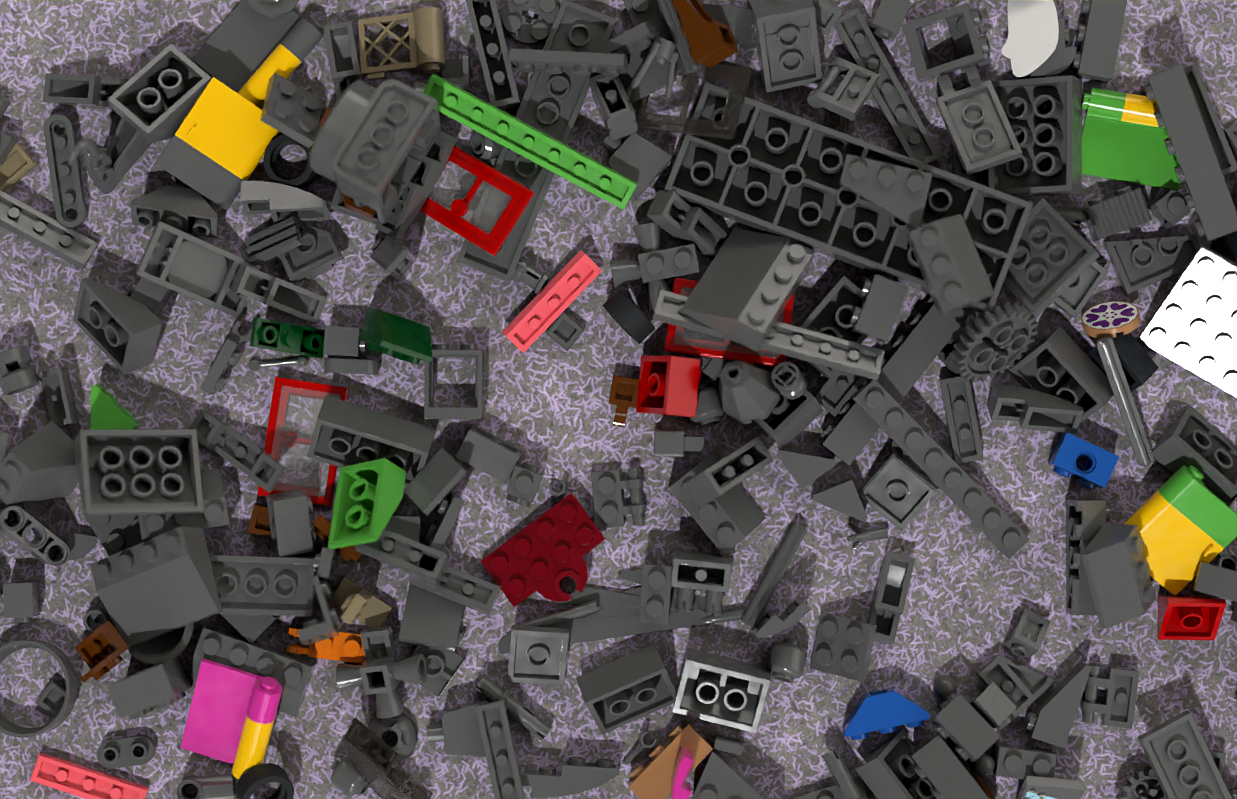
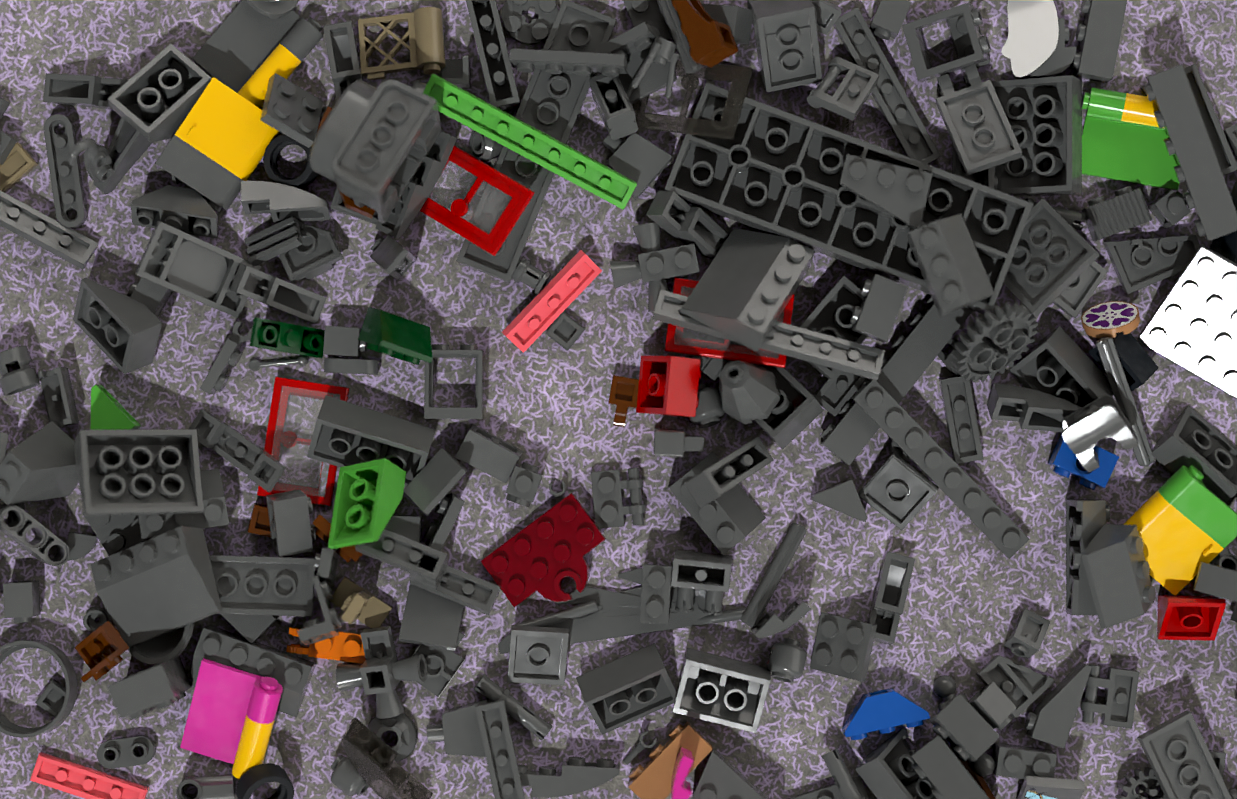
black tyre [603,290,655,344] -> none
dark grey tile [712,734,744,756] -> none
dark grey wheel [771,362,807,399] -> none
dark grey slope [777,450,836,489] -> none
dark grey bar [847,523,888,550] -> none
none -> dark grey piece [1062,394,1139,472]

